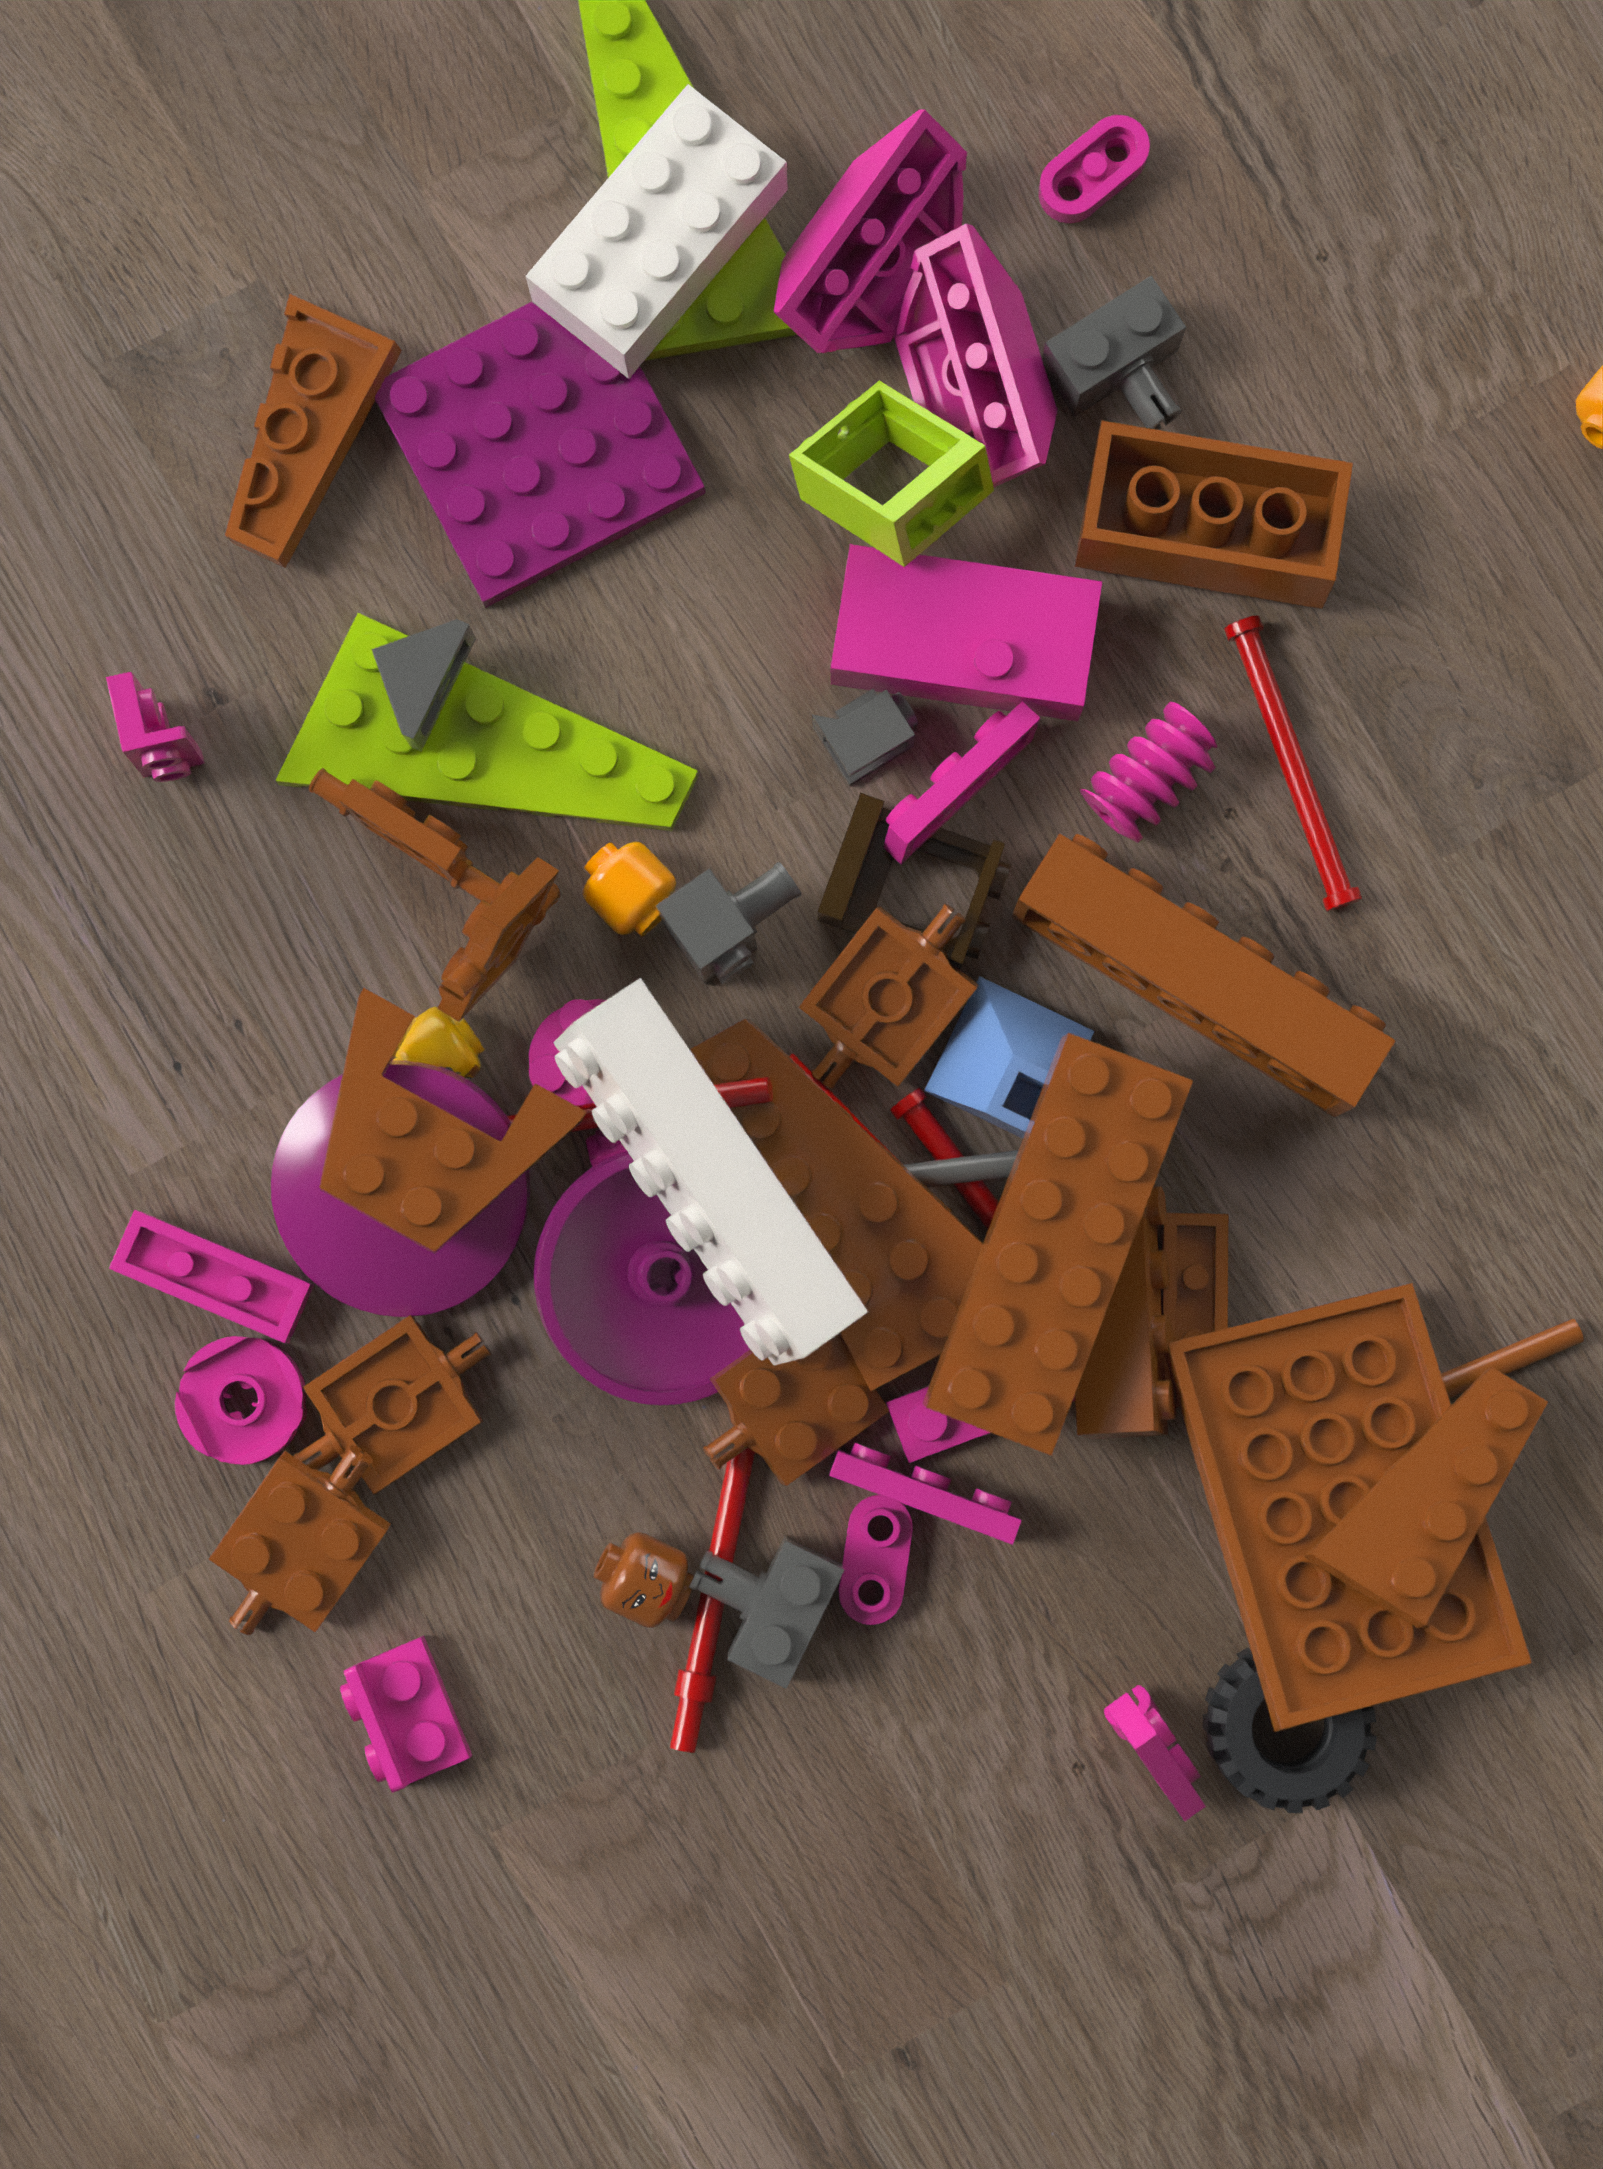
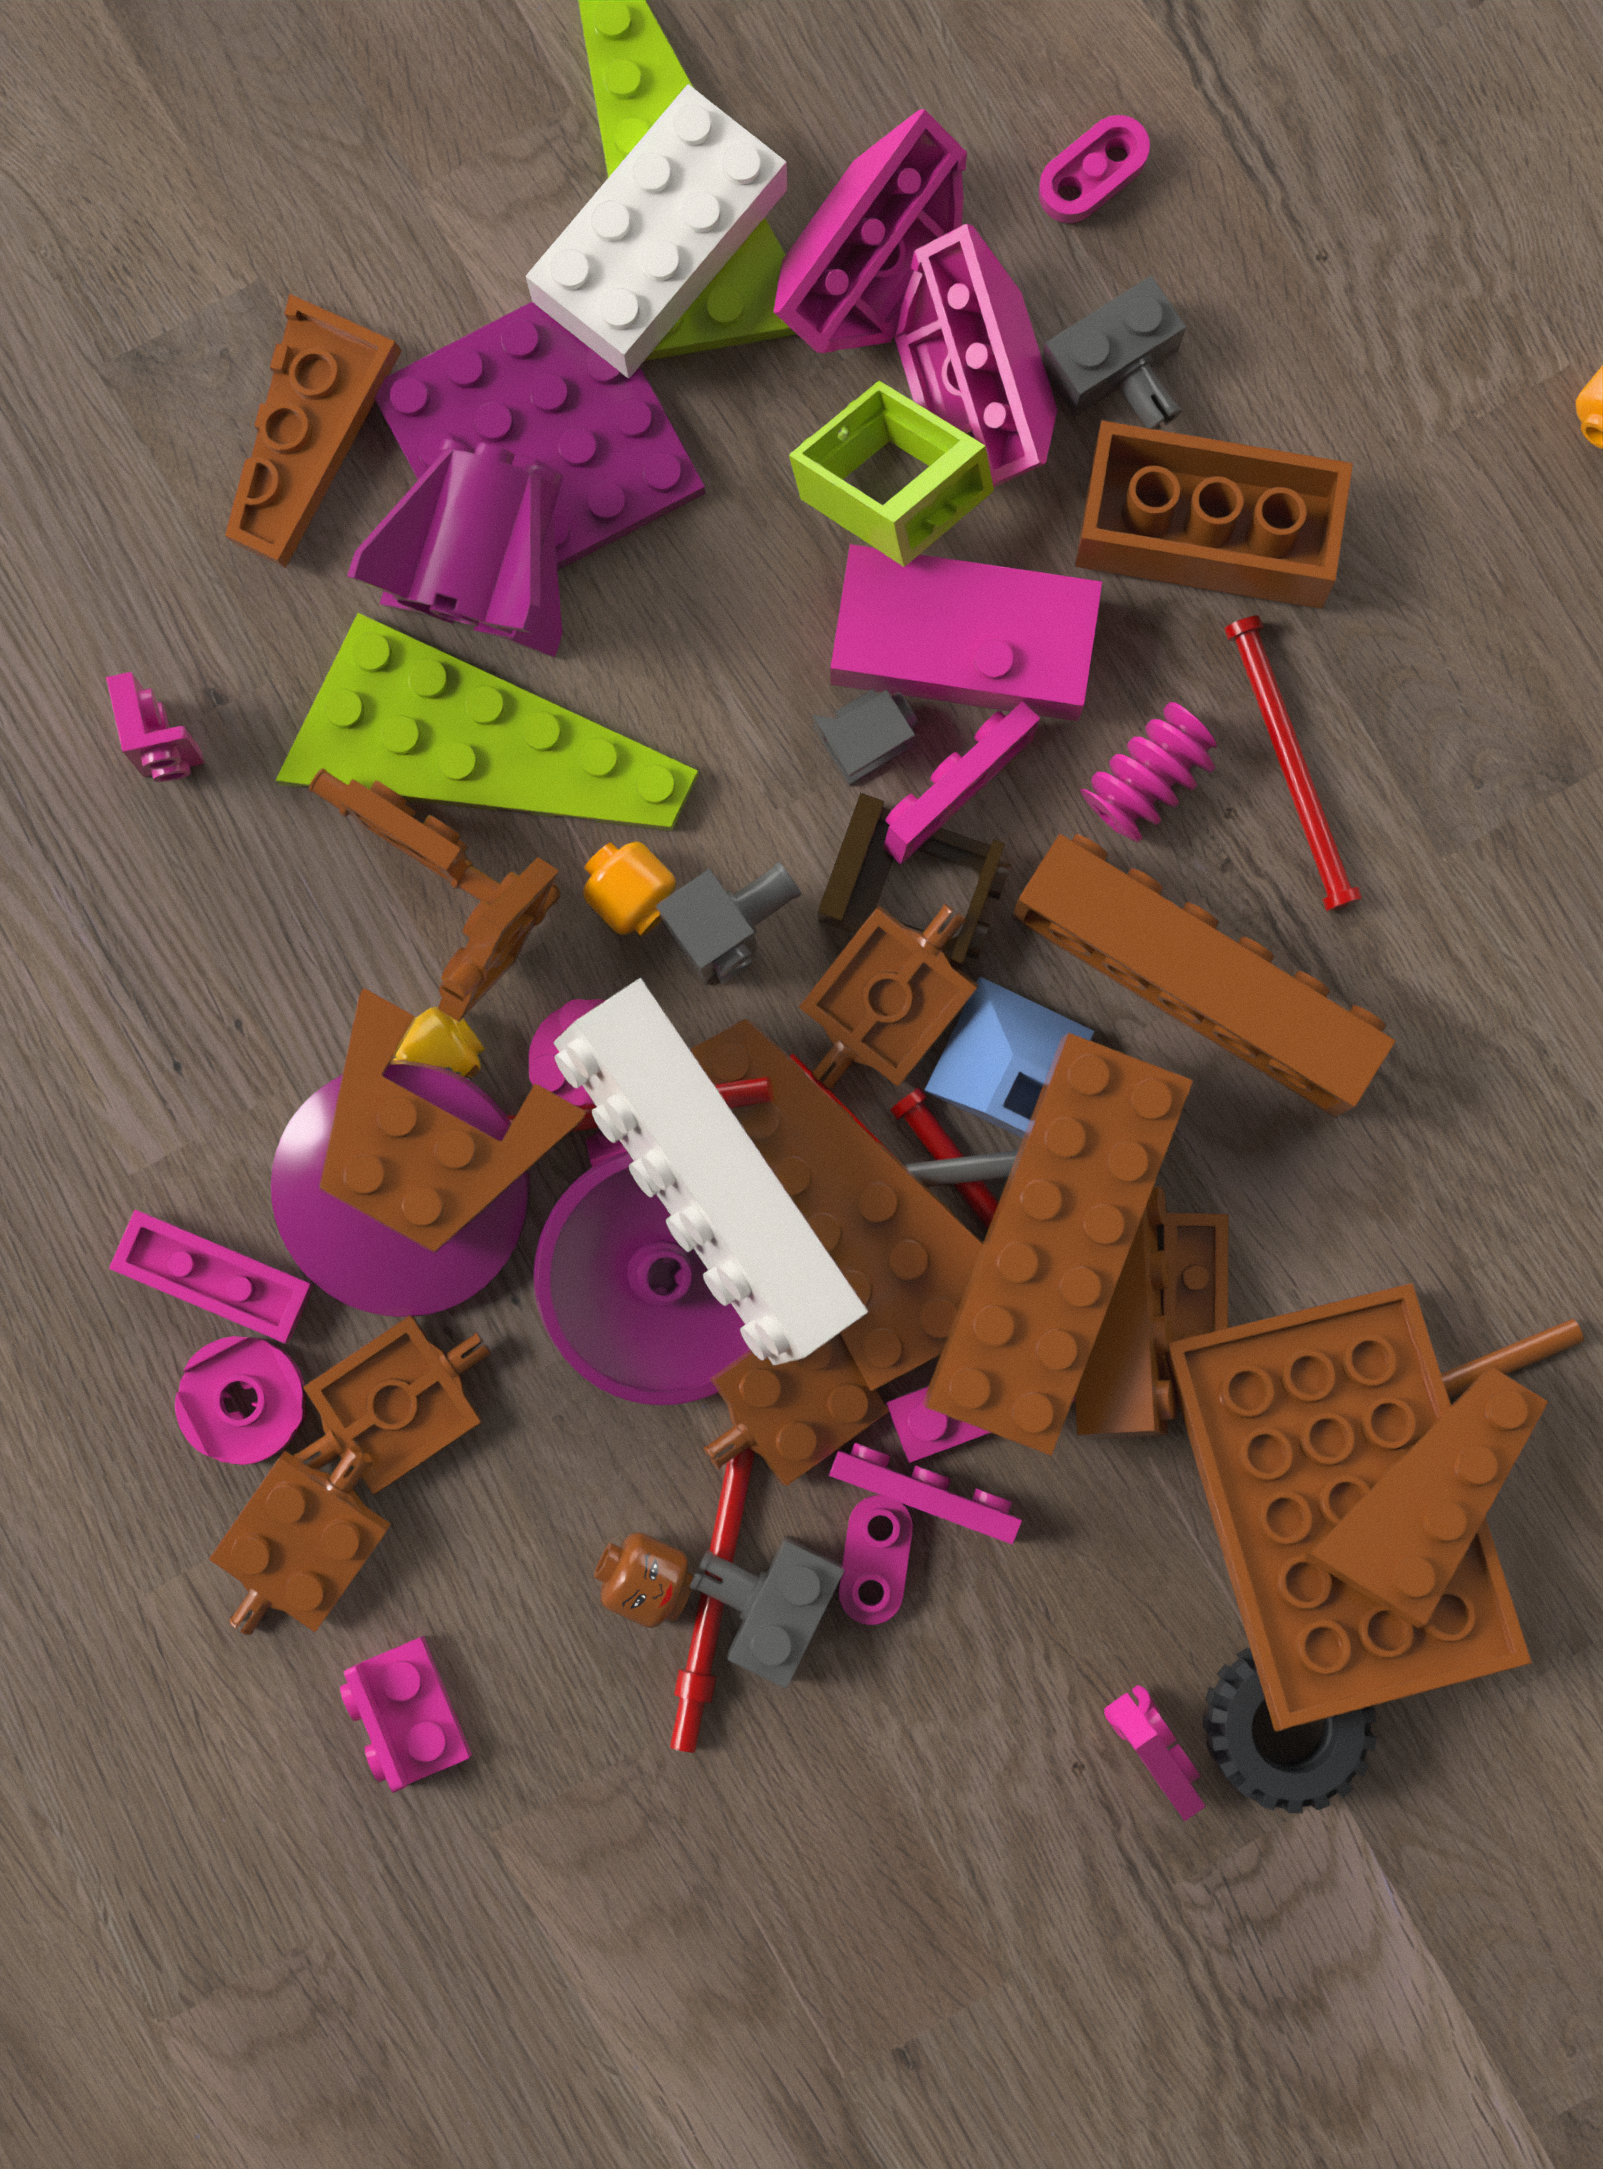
dark grey slope [372,619,476,752] -> none
none -> magenta brick [347,439,564,657]

